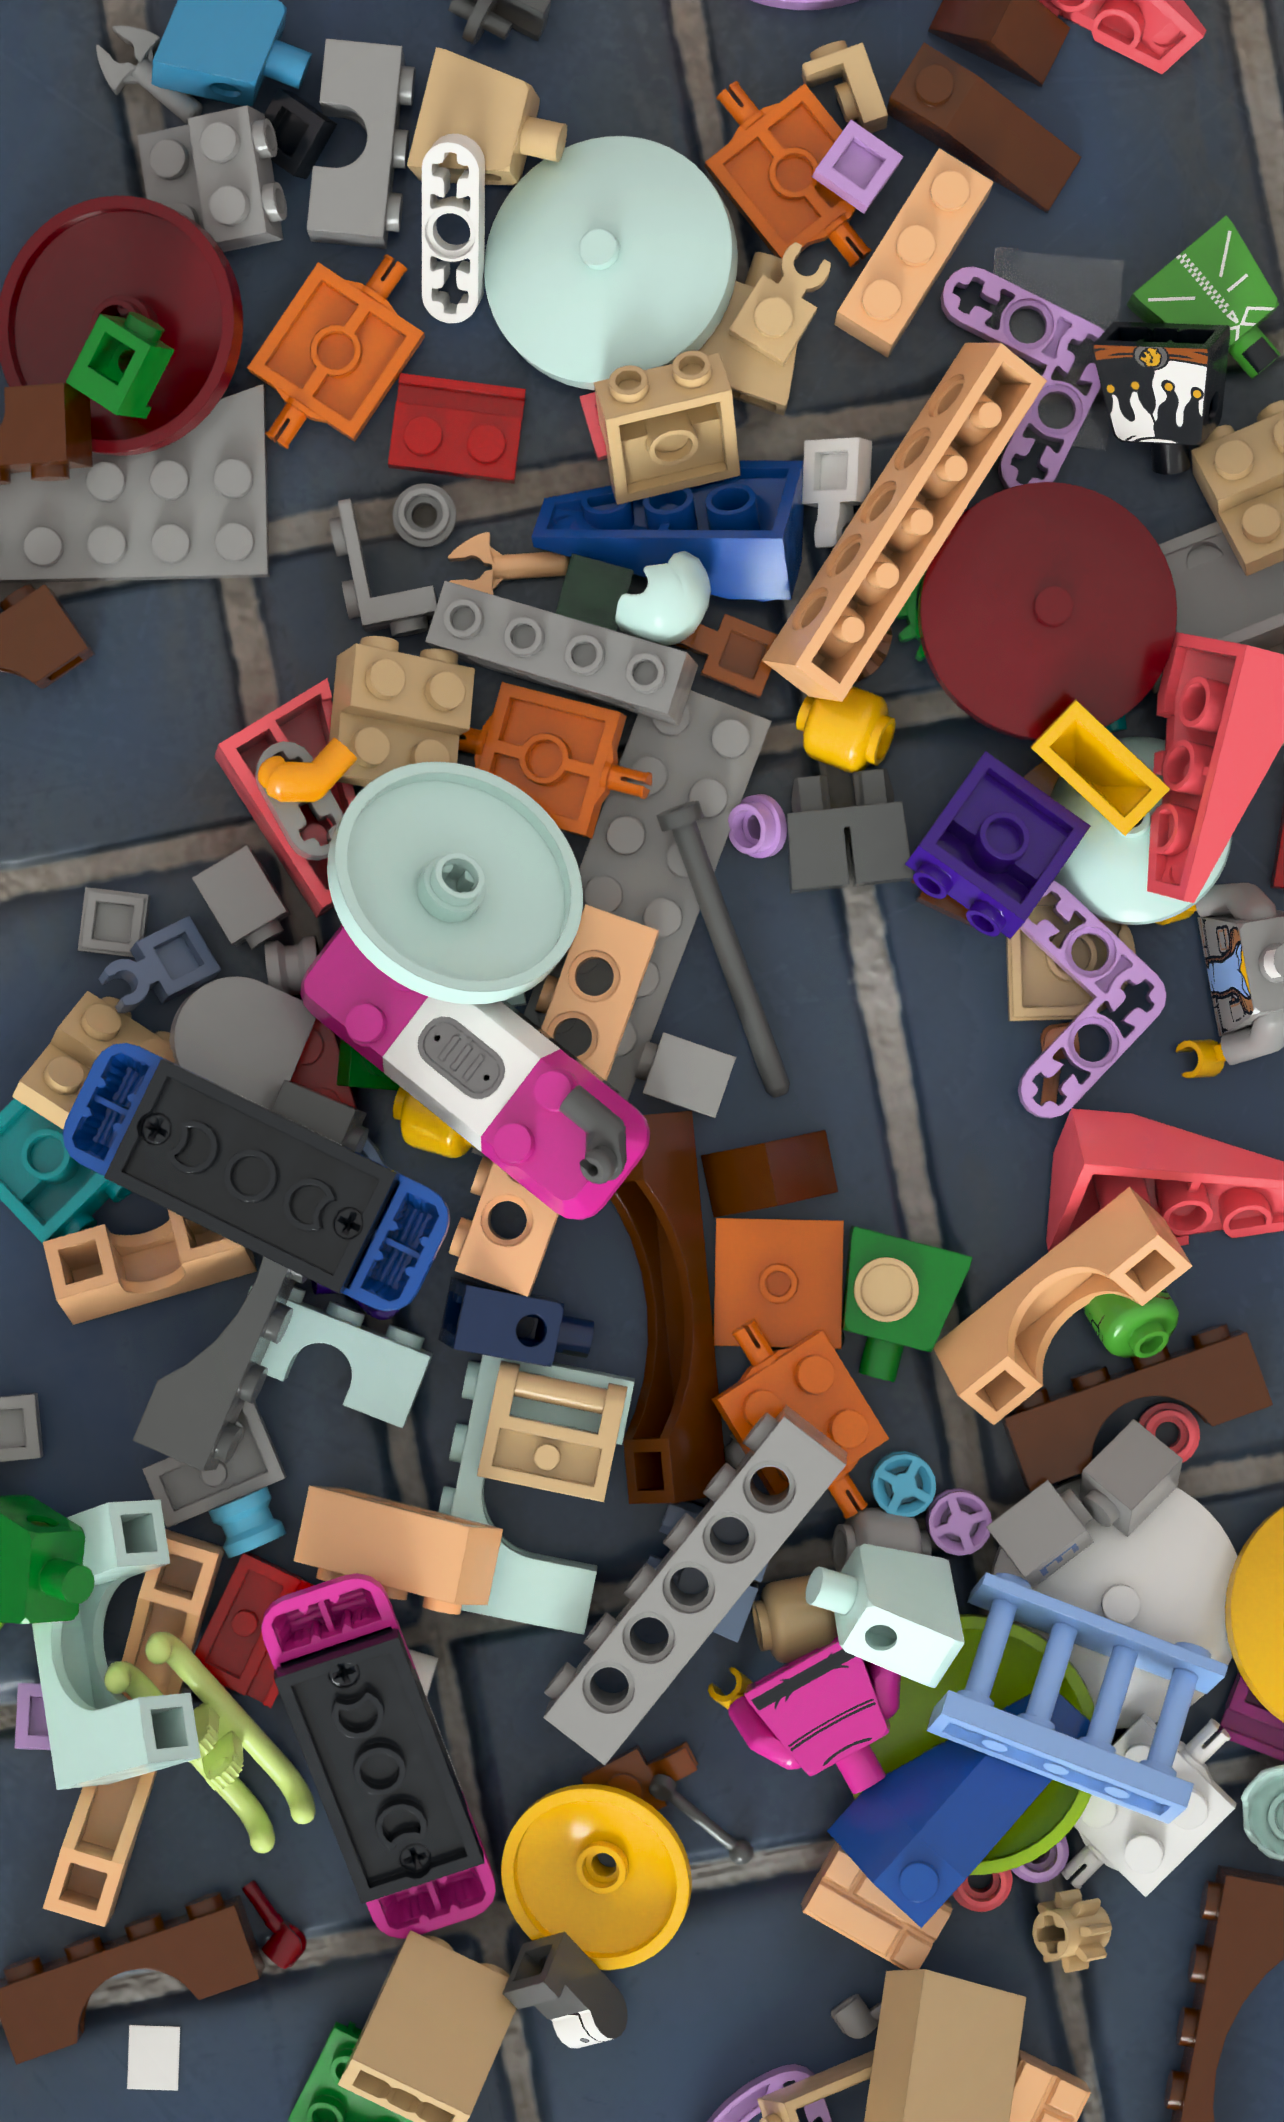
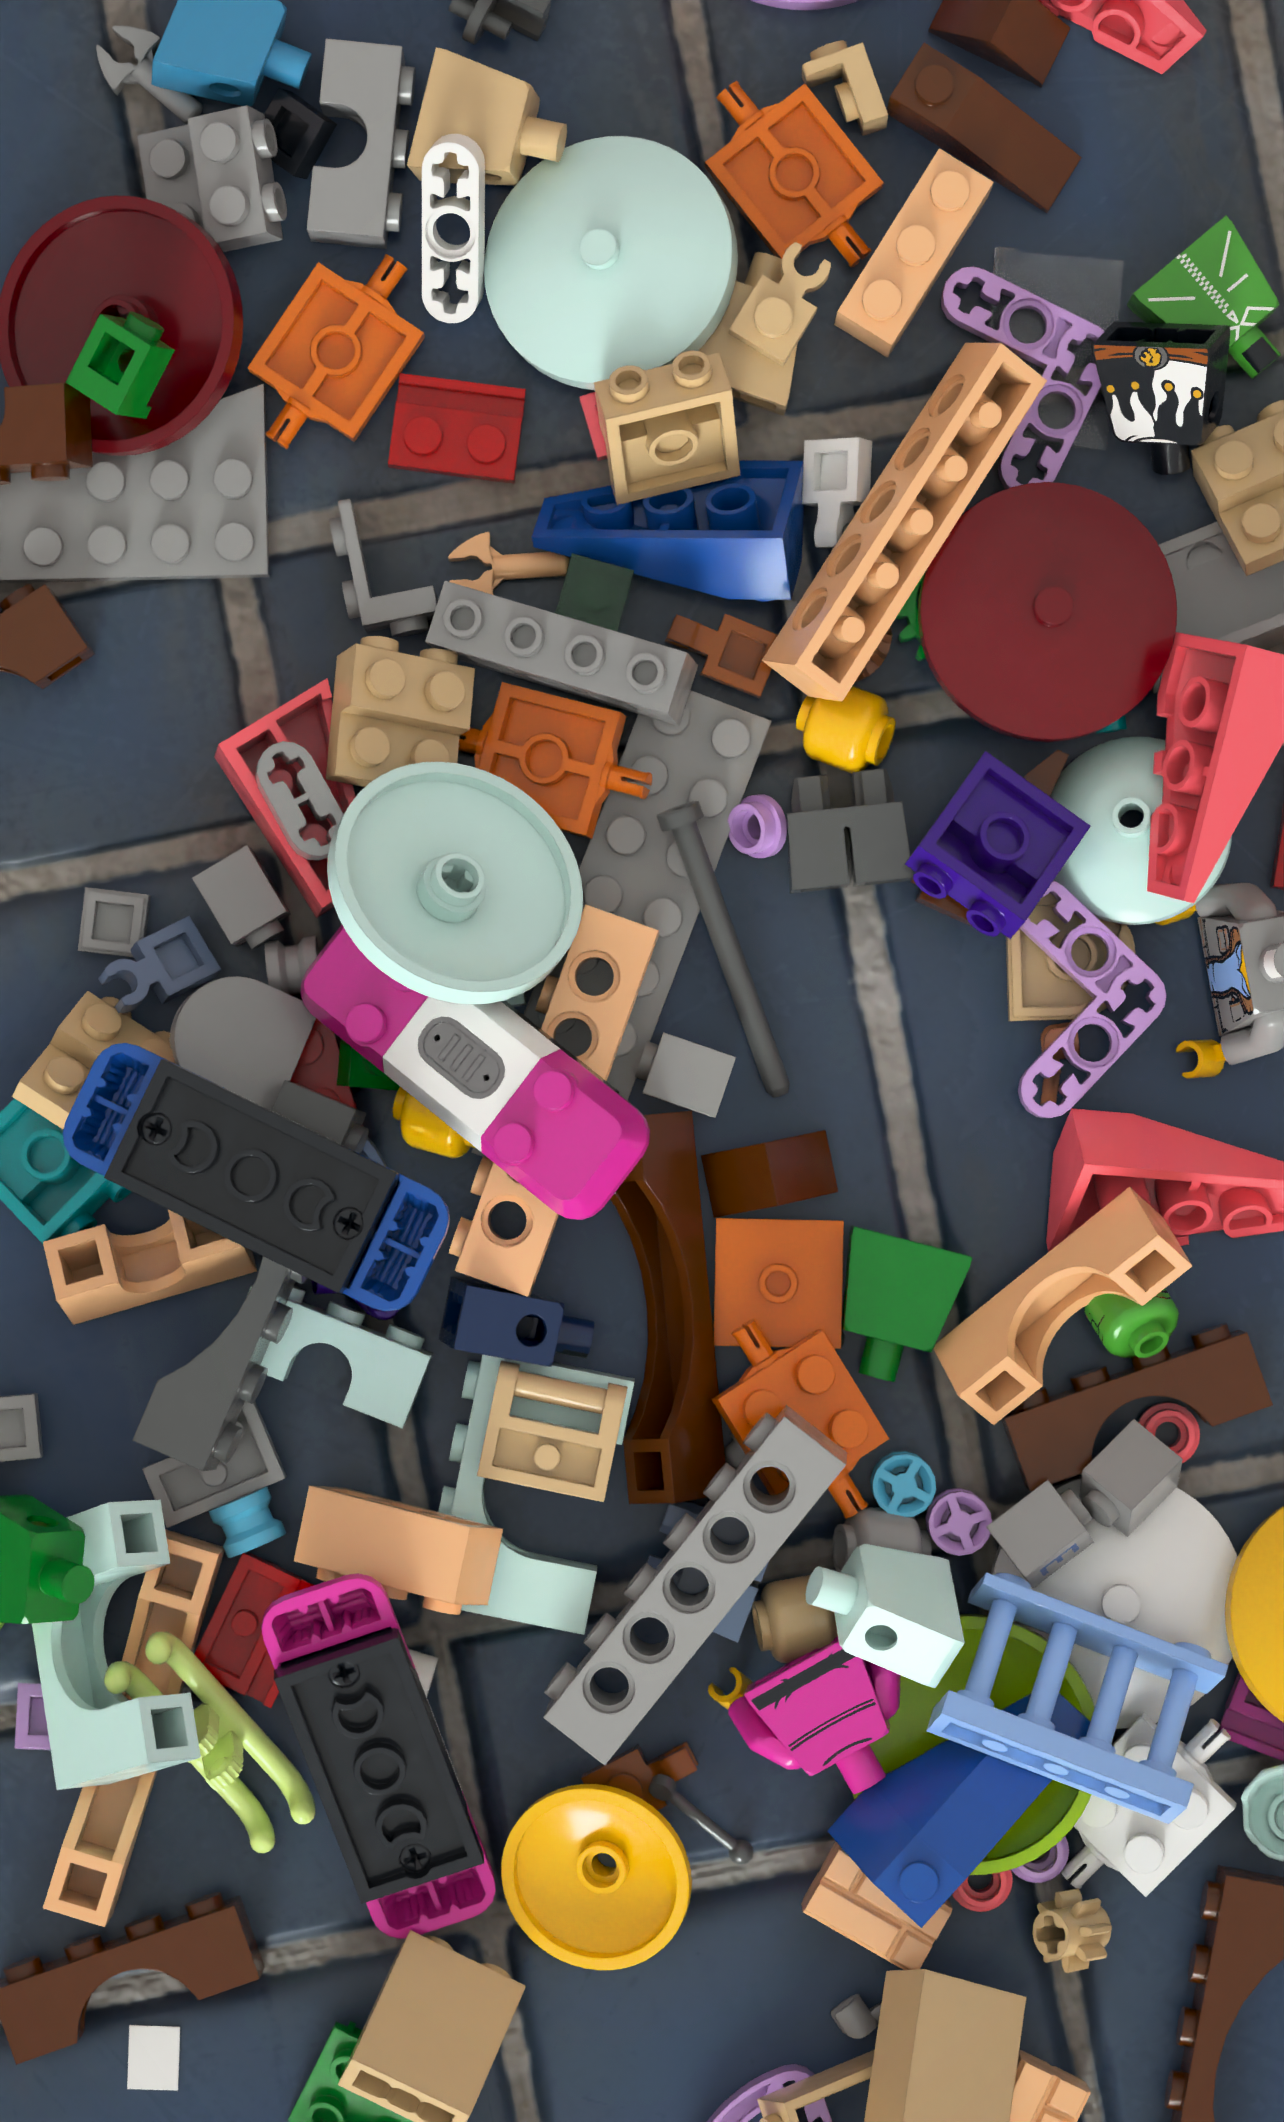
dark red hand [242,1880,307,1969] -> none
light orange arm [258,738,357,802] -> none
light grey plate [393,483,457,548] -> none
dark grey leg [502,1932,628,2048] -> none
dark grey arm [559,1085,627,1184] -> none
light aqua hair [615,551,711,646] -> none
lavender plate [812,119,904,214] -> none
tan piece [854,1257,919,1322] -> none
yellow slope [1030,699,1170,836] -> none

